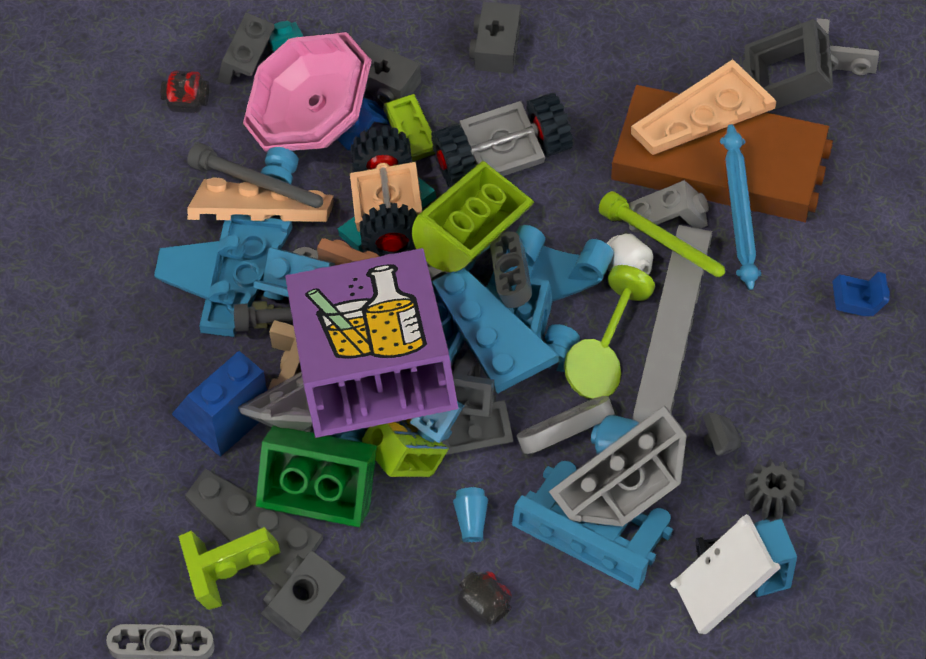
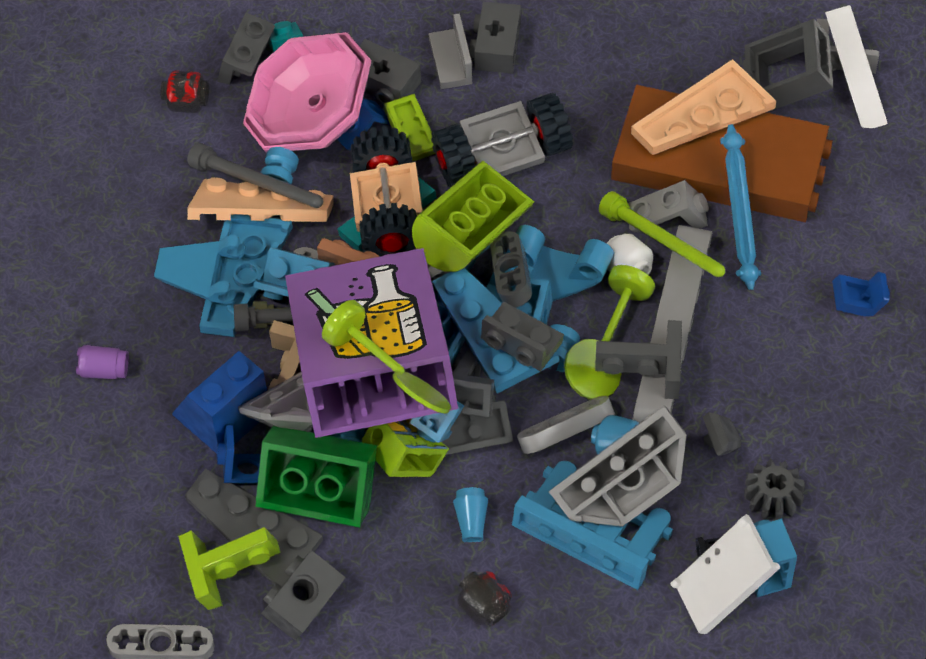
none -> medium lavender piece [76,345,129,379]
none -> blue bracket [217,425,261,483]
none -> lime piece [322,299,451,414]
none -> light grey panel [428,13,472,89]
none -> dark grey bracket [481,302,564,371]
none -> dark grey bracket [595,320,682,399]
none -> white sticker [825,5,888,128]

